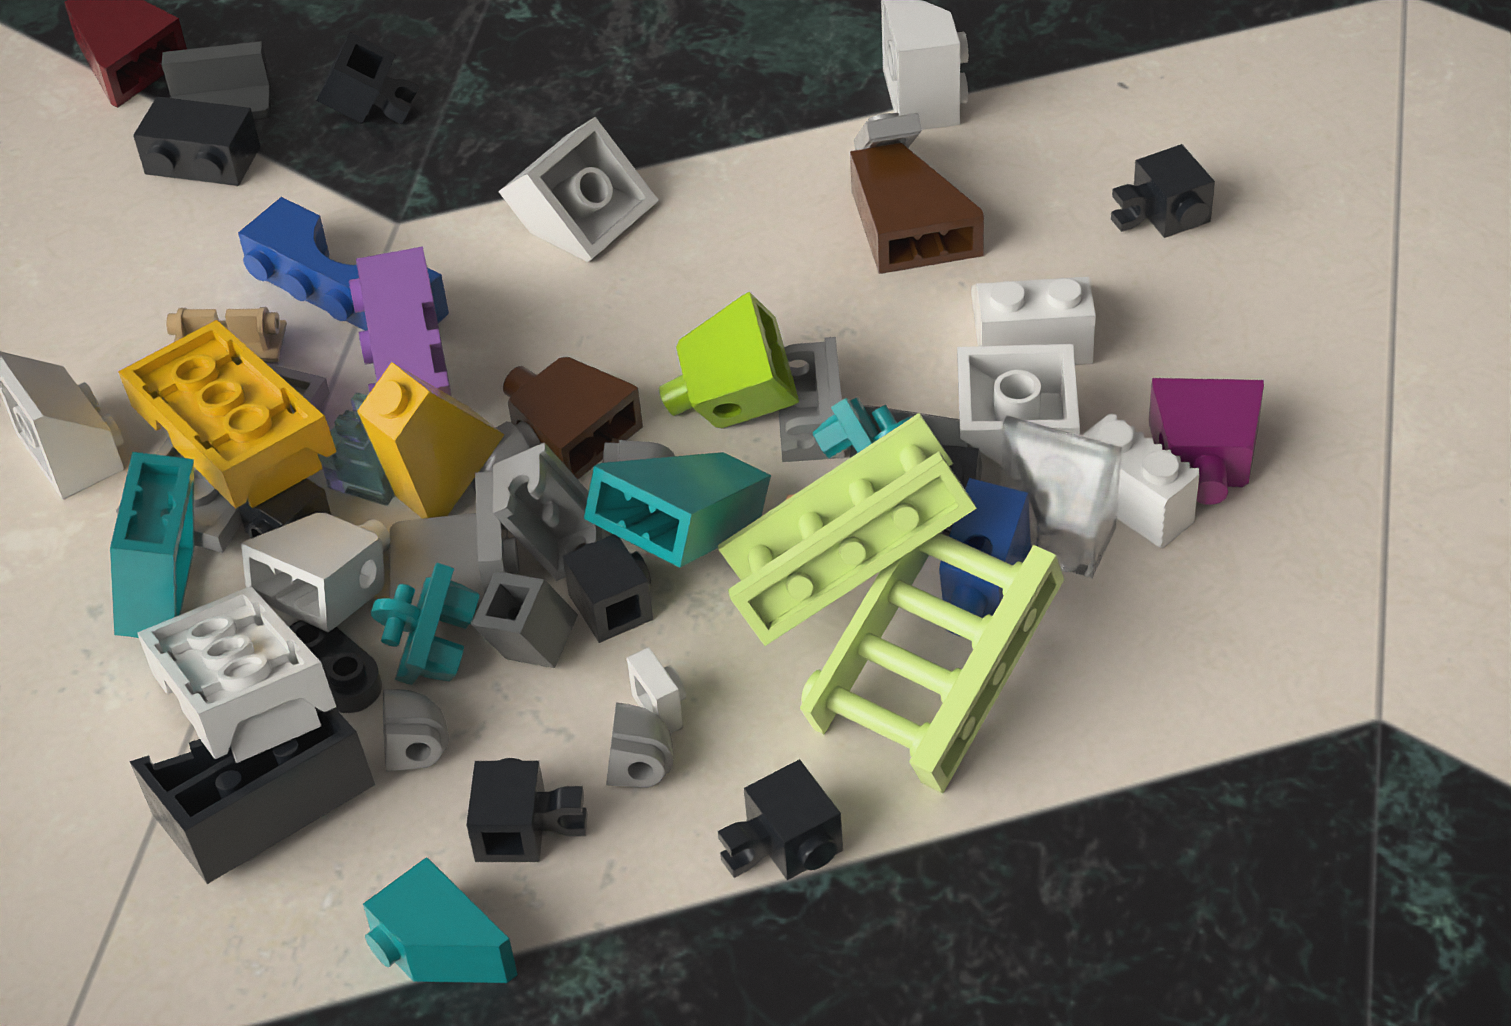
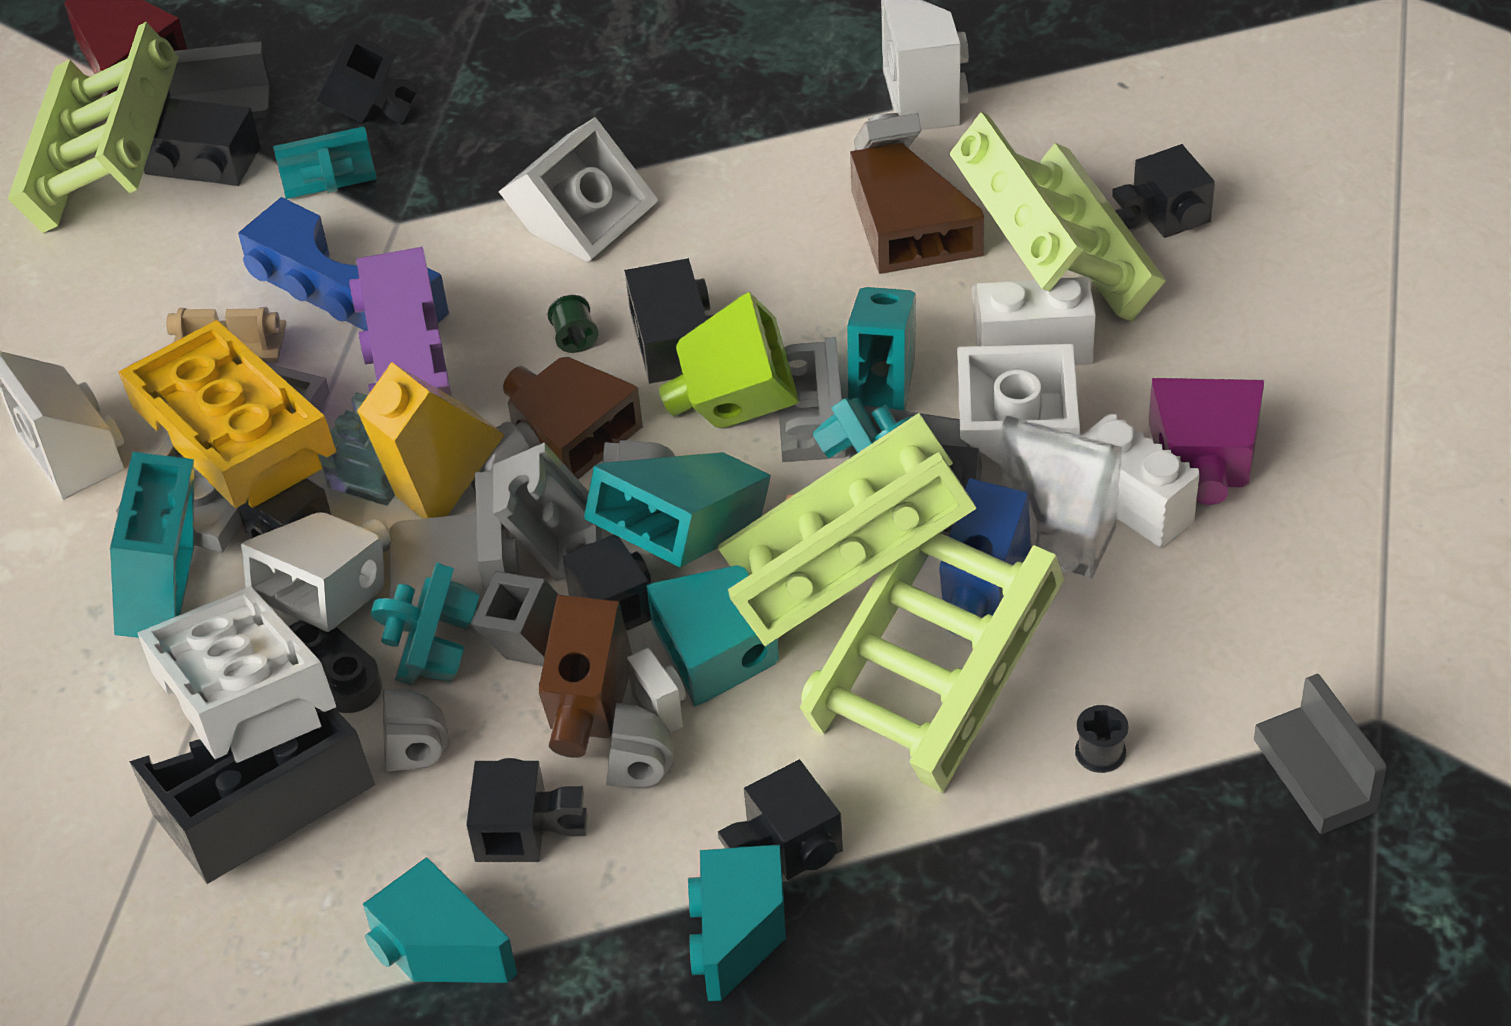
none -> yellowish green fence [8,22,179,233]
none -> teal hips [273,126,377,199]
none -> reddish brown torso [539,595,633,758]
none -> dark green axle [547,295,599,353]
none -> black brick [624,258,714,384]
none -> teal torso [647,565,779,707]
none -> teal slope [688,845,786,1001]
none -> teal torso [847,287,916,411]
none -> yellowish green fence [949,112,1166,321]
none -> black axle [1075,705,1129,773]
none -> dark grey panel [1254,673,1386,835]

